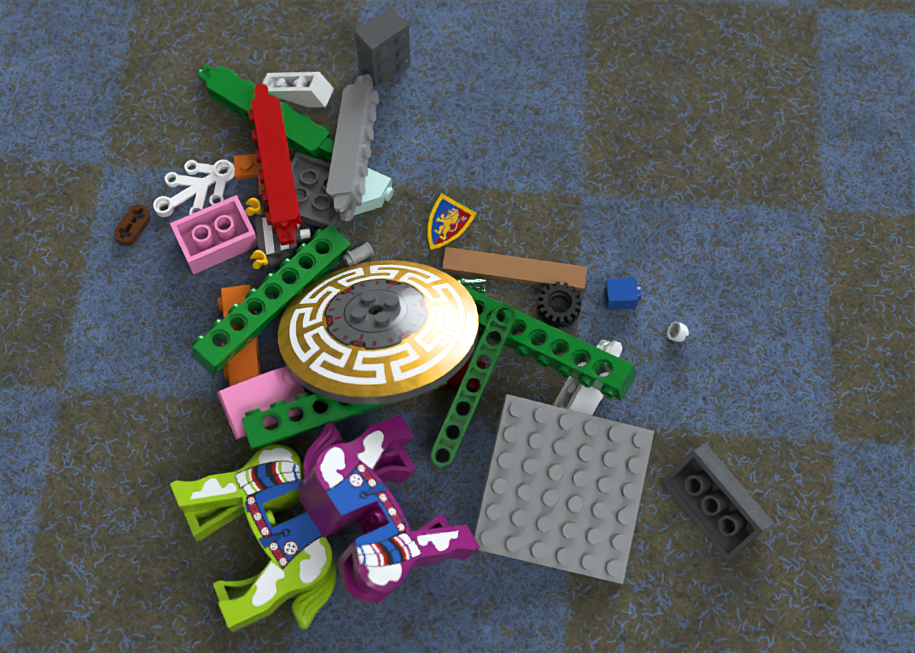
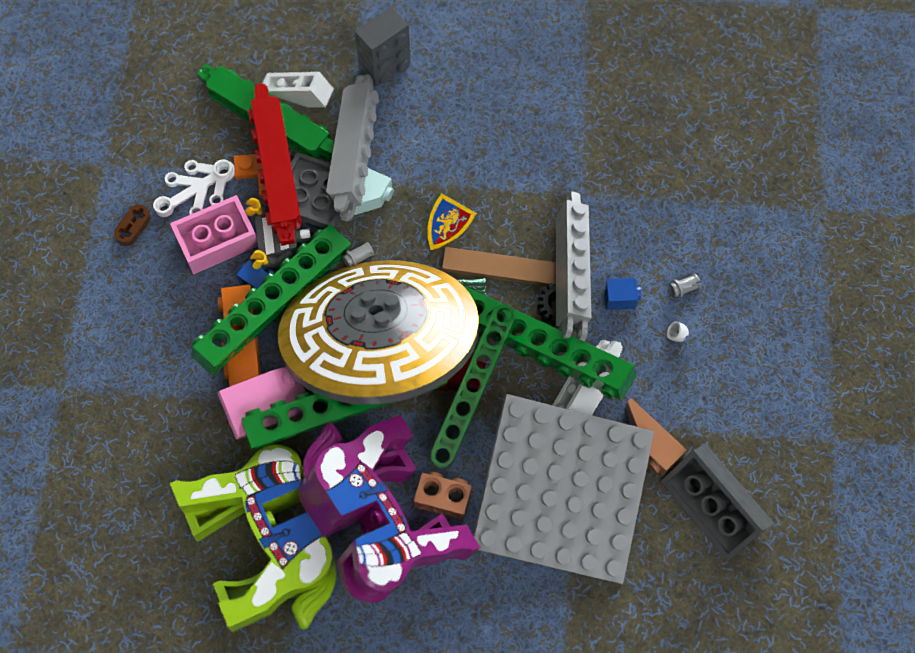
none -> blue brick [237,260,275,289]
none -> nougat brick [414,471,472,521]
none -> light grey hinge [556,191,591,341]
none -> nougat slope [625,398,687,477]
none -> light grey pin [668,274,701,298]

